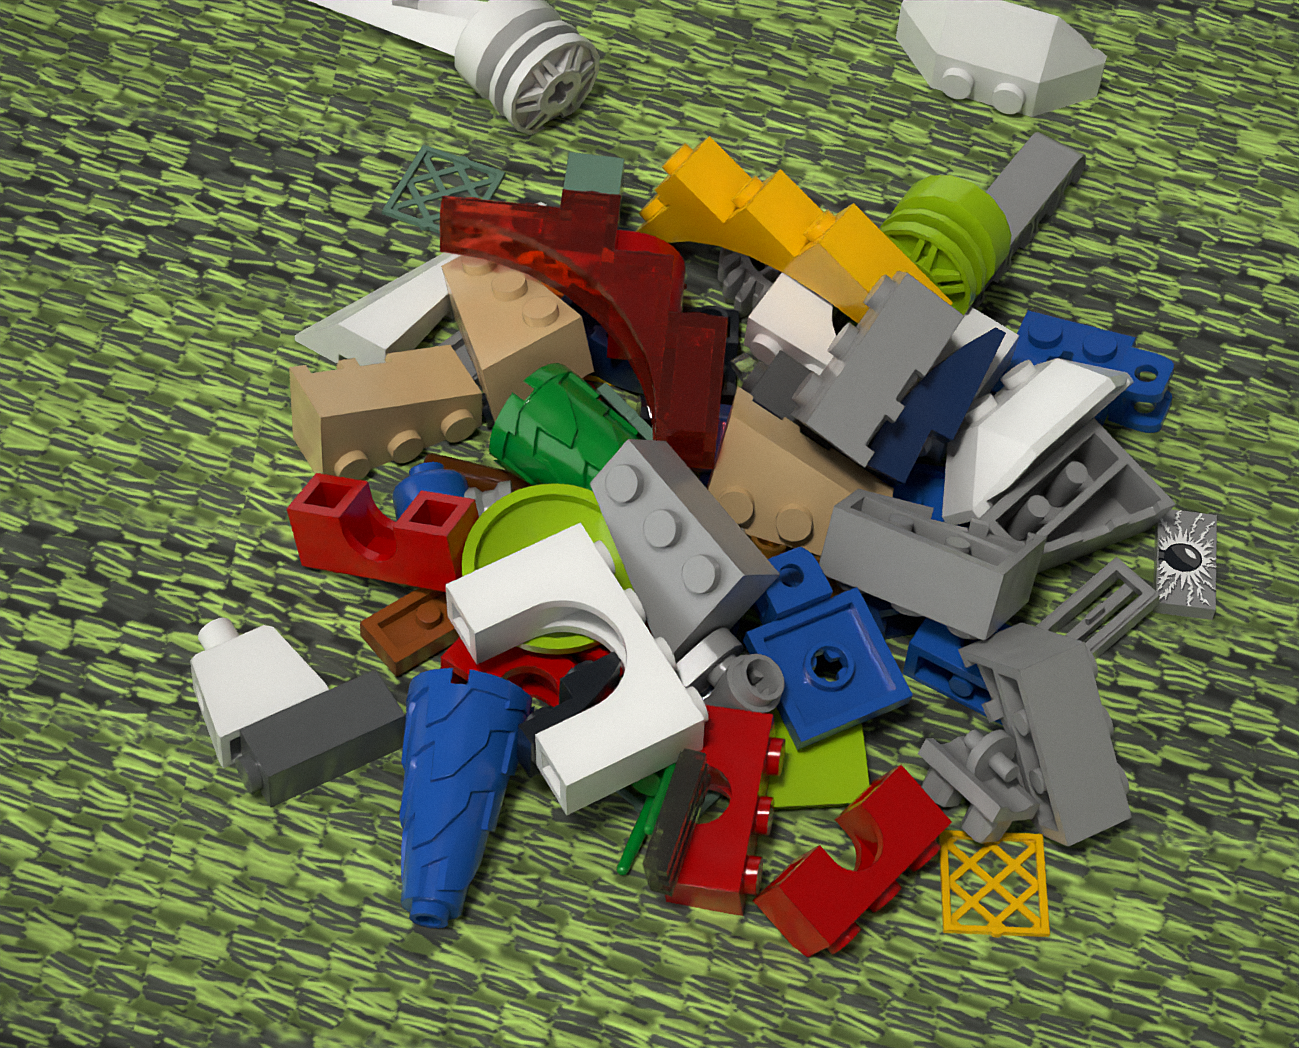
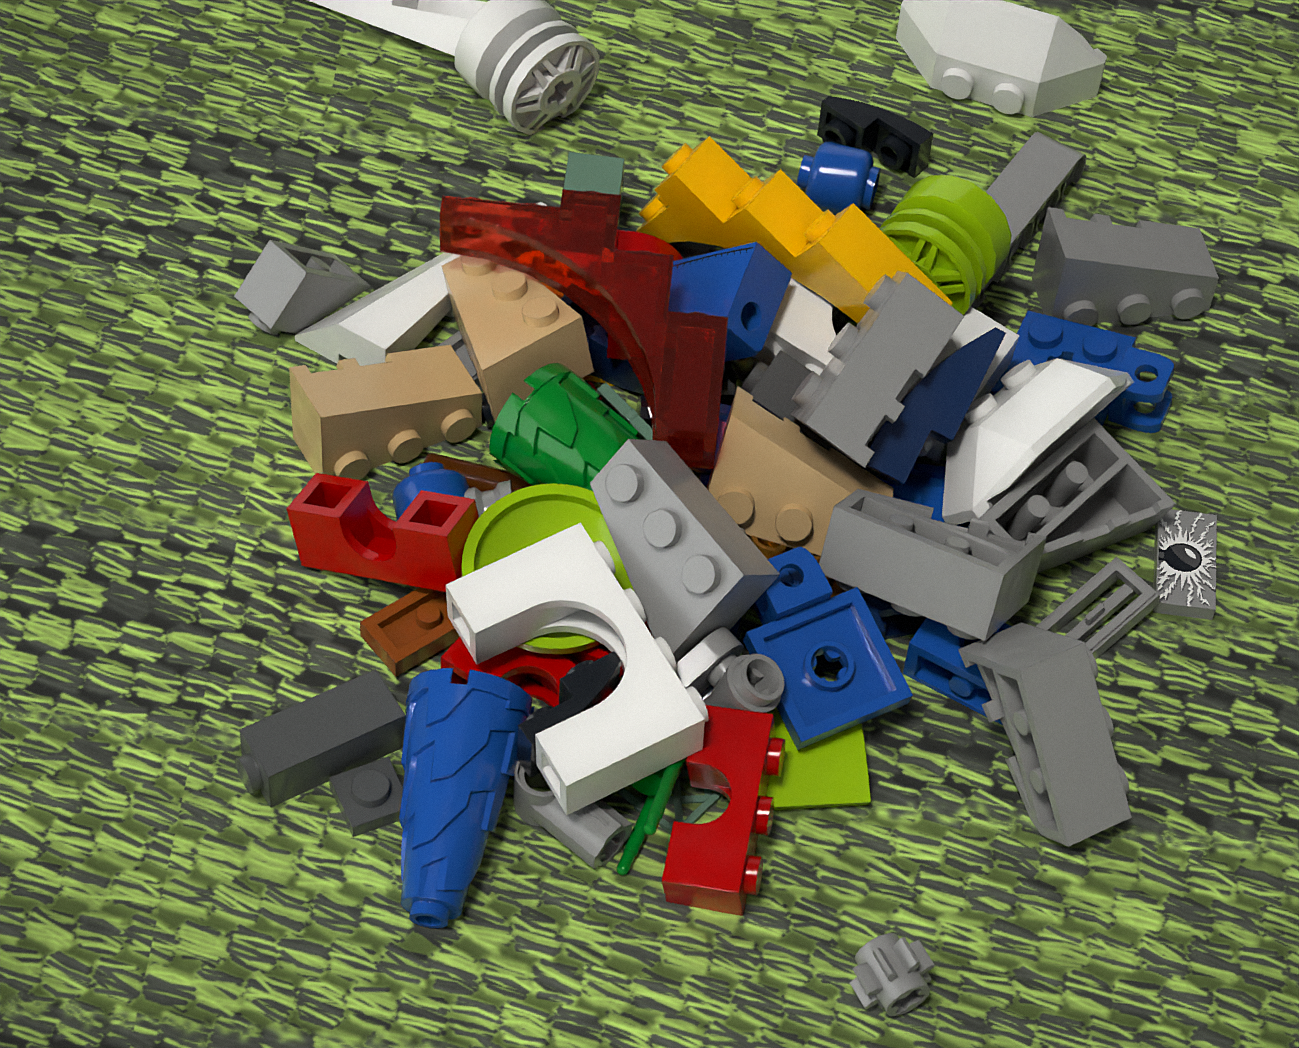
white torso [190,618,329,768] -> none
sand green window [382,145,506,242] -> none
clear smoke tile [642,748,712,896] -> none
red arch [752,764,952,957] -> none
light grey hips [918,729,1040,843] -> none
yellow window [938,830,1050,938] -> none
none -> light grey slope [234,240,370,335]
none -> dark grey plate [329,757,403,837]
none -> light grey piece [513,761,632,869]
none -> blue torso [662,242,792,386]
none -> blue head [797,142,881,215]
none -> black slope [817,96,934,178]
none -> light grey gear [850,933,935,1016]
none -> light grey wedge [1032,207,1219,326]

